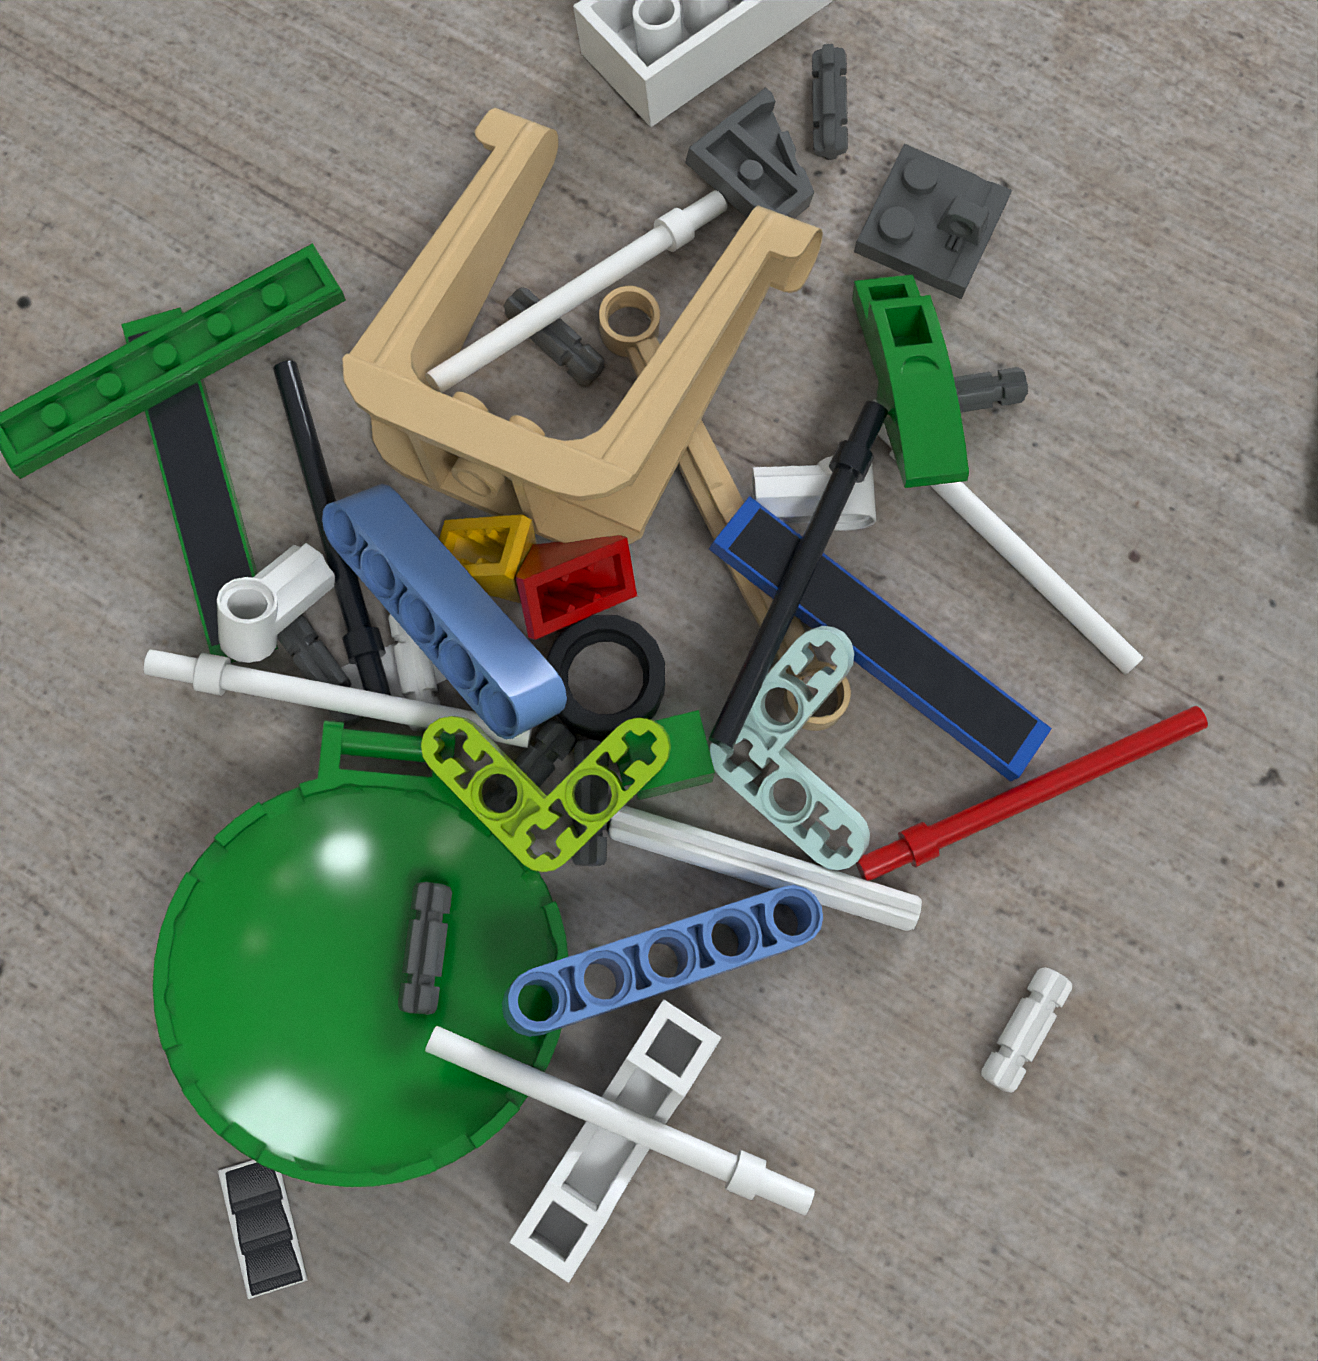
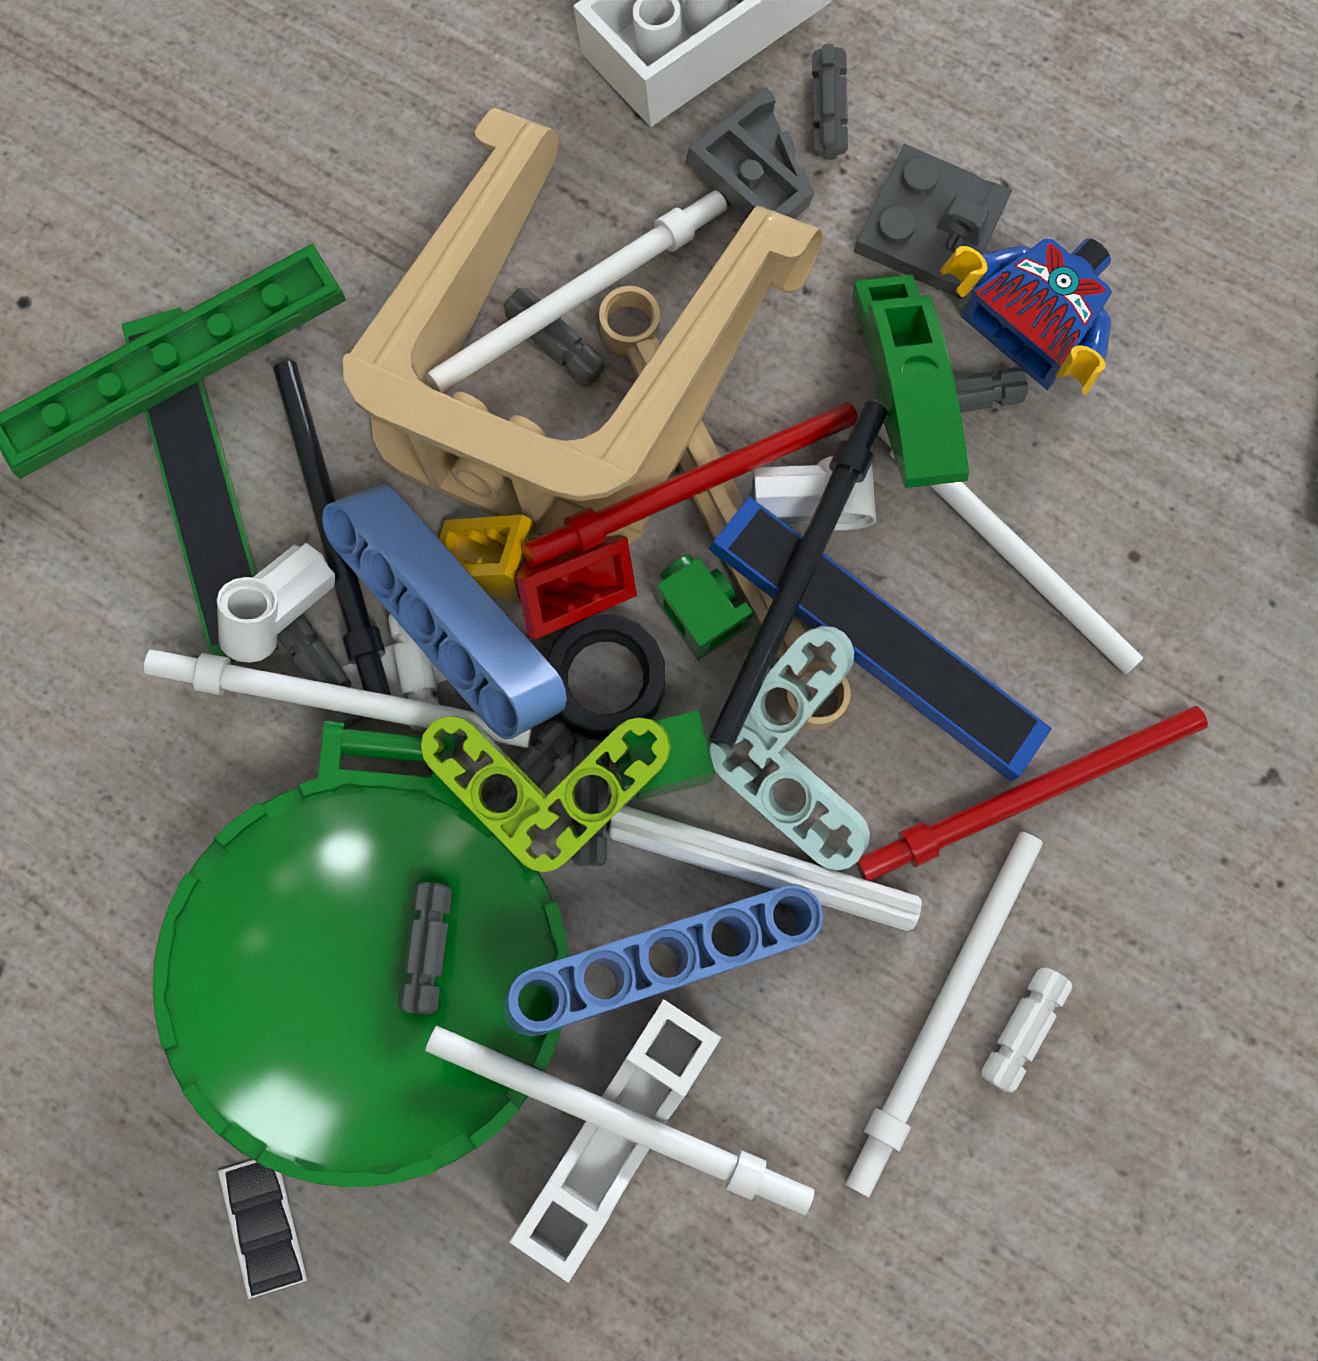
none -> red bar [522,402,858,568]
none -> green brick [656,555,753,661]
none -> white bar [845,832,1043,1198]
none -> torso [939,238,1112,395]

